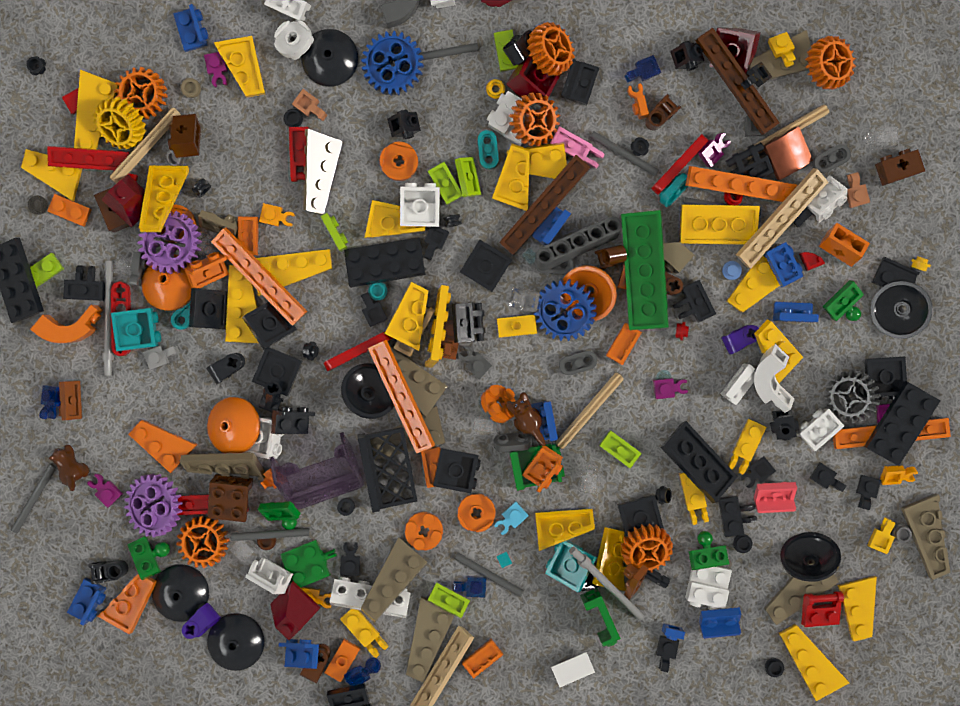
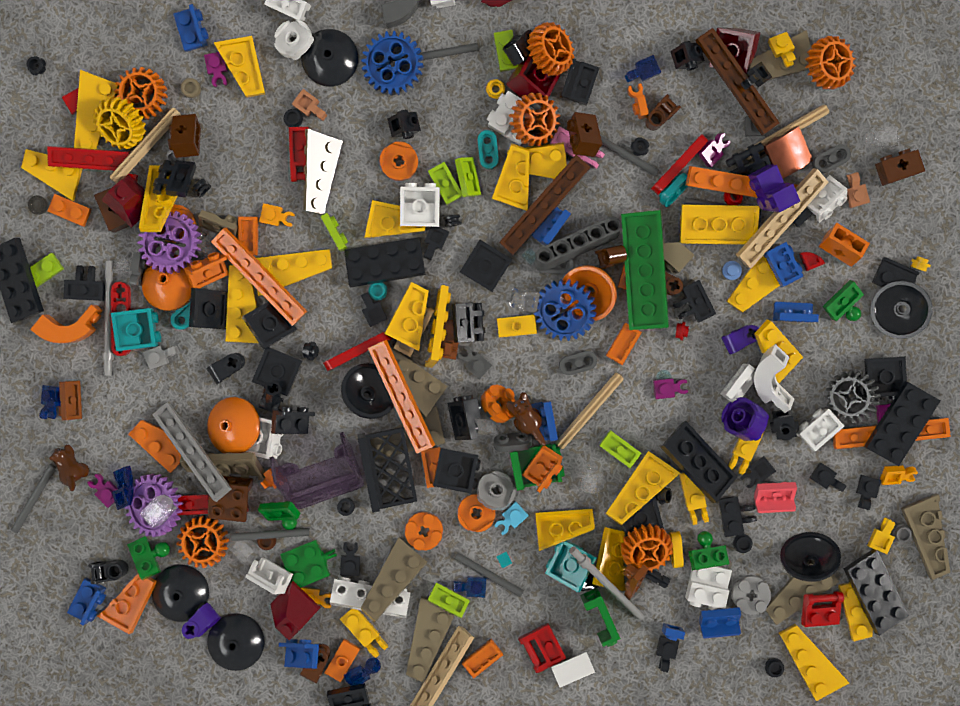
none -> clear blue slope [112,466,134,510]
none -> clear brick [140,494,177,528]
none -> light grey plate [152,402,232,502]
none -> black plate [153,160,197,197]
none -> black plate [447,395,481,440]
none -> light grey plate [477,471,516,511]
none -> red plate [518,623,566,673]
none -> reddish brown brick [567,112,602,157]
none -> yellow wing [606,451,680,525]
none -> yellow beam [669,531,684,568]
none -> dark purple brick [721,397,769,441]
none -> light grey plate [731,575,771,615]
none -> dark purple brick [748,164,800,212]
none -> black plate [843,549,909,636]

